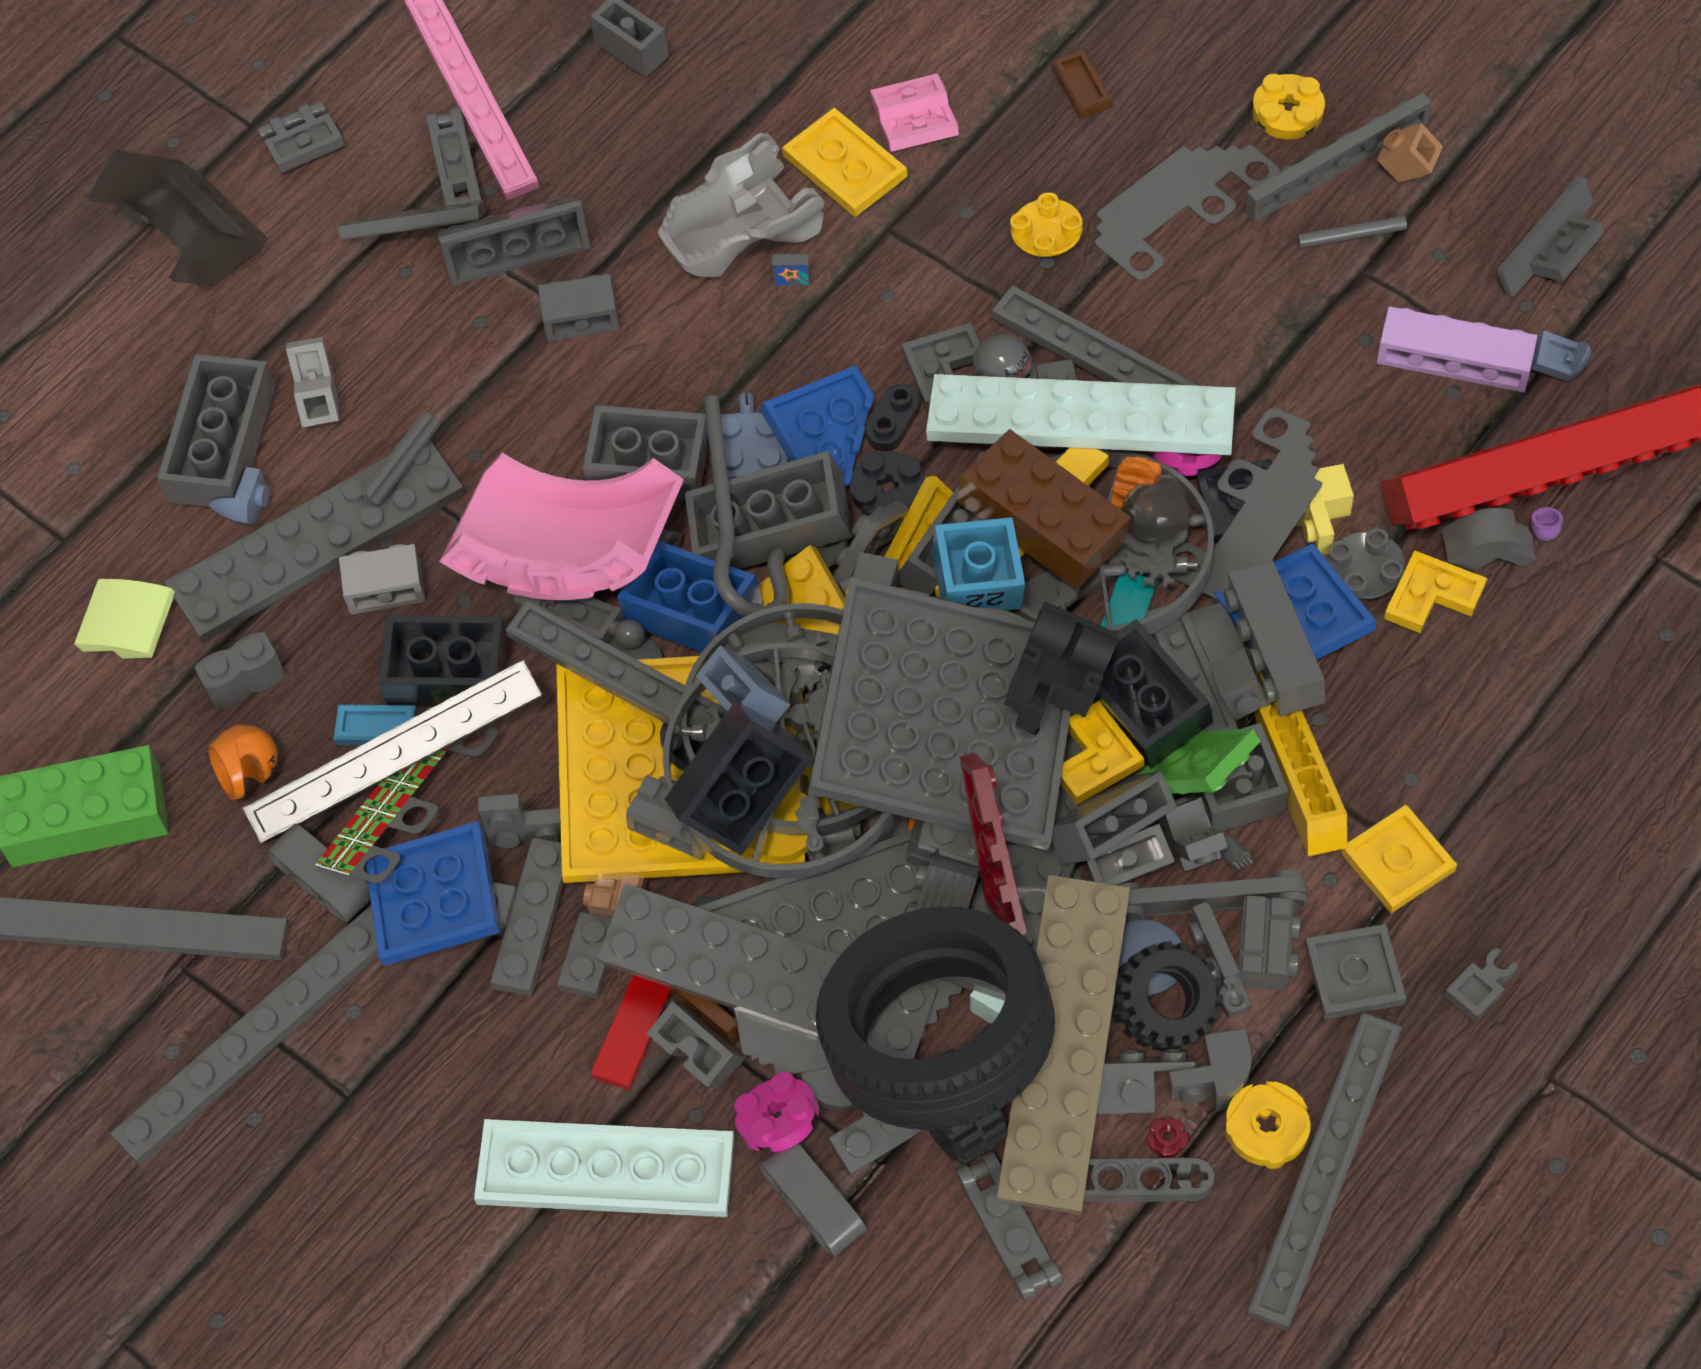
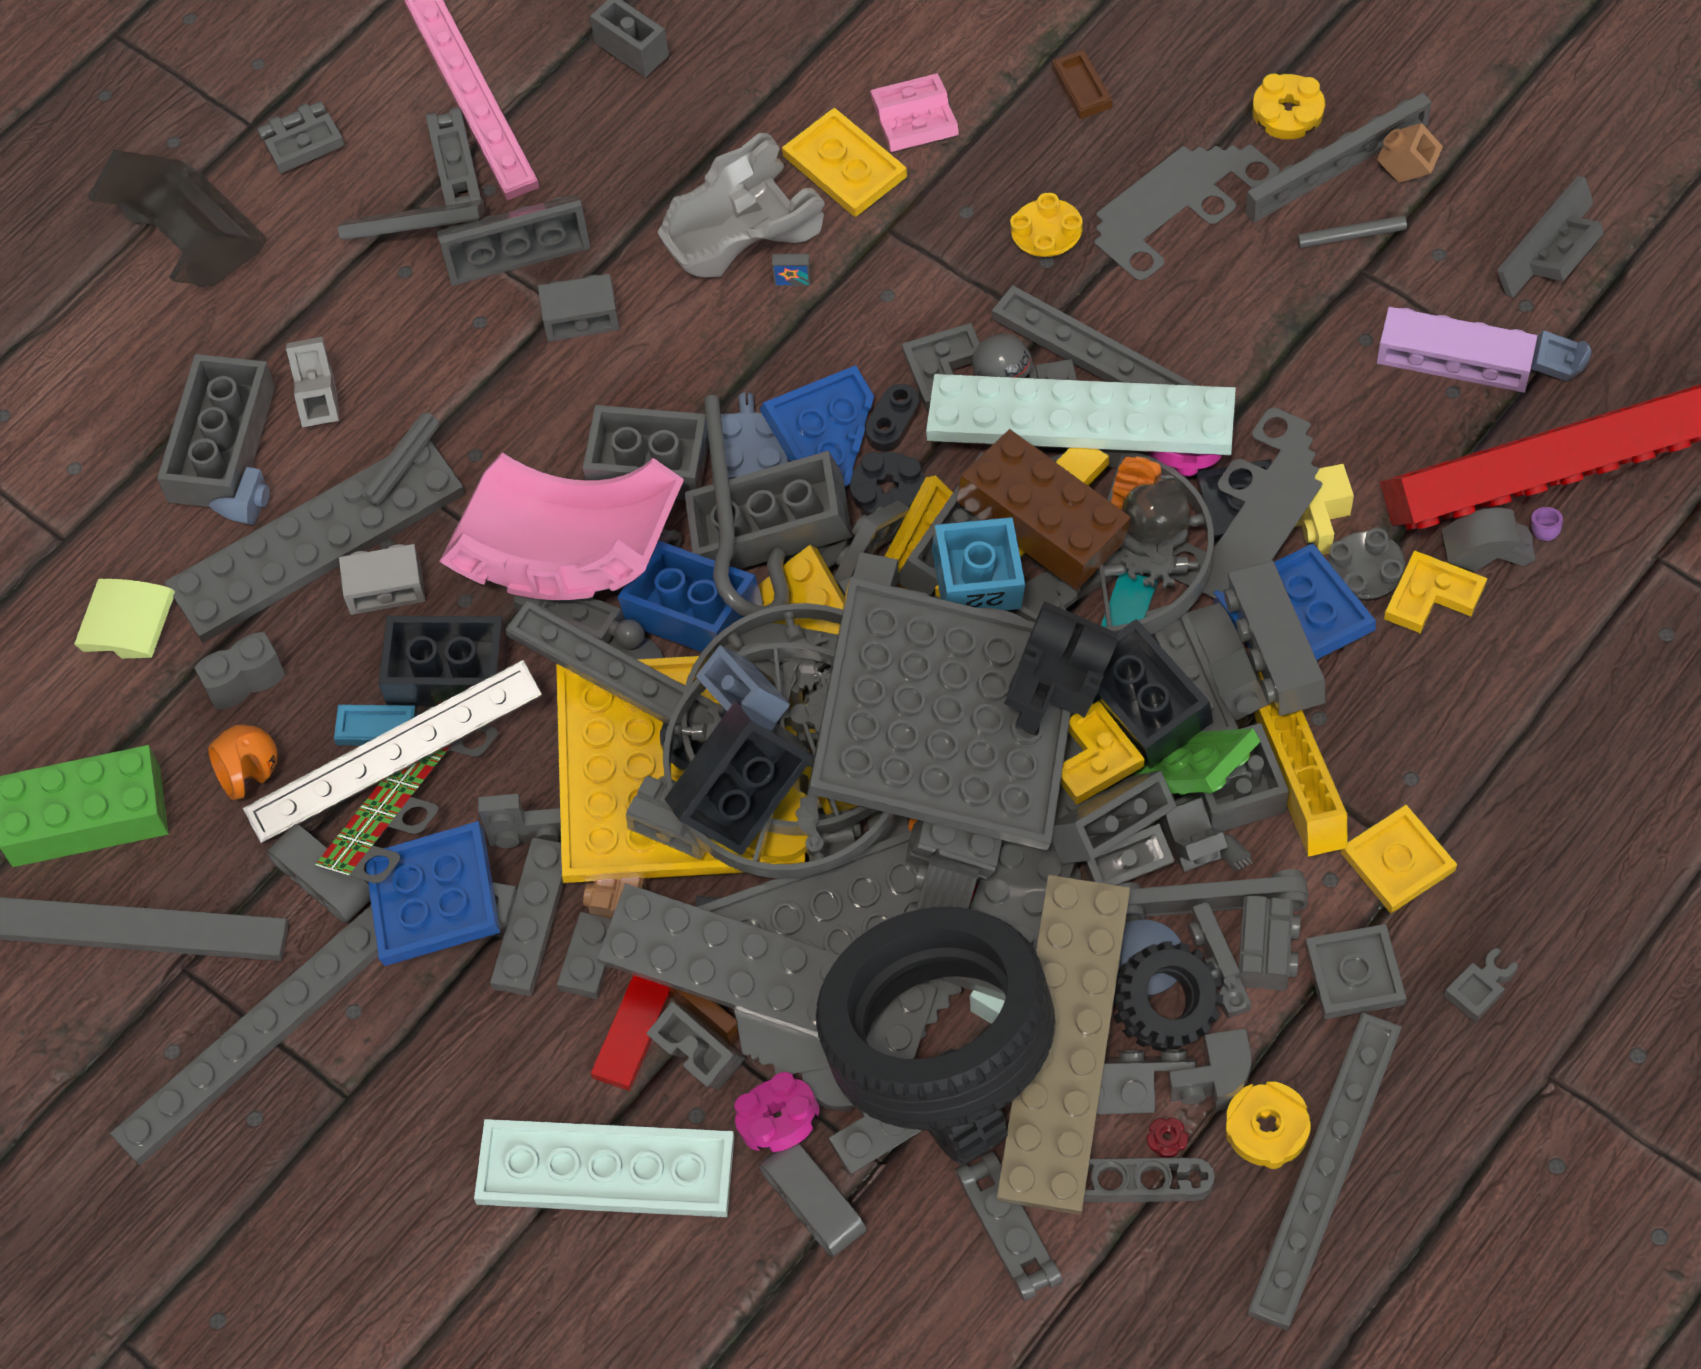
dark red wing [959,753,1027,935] -> none

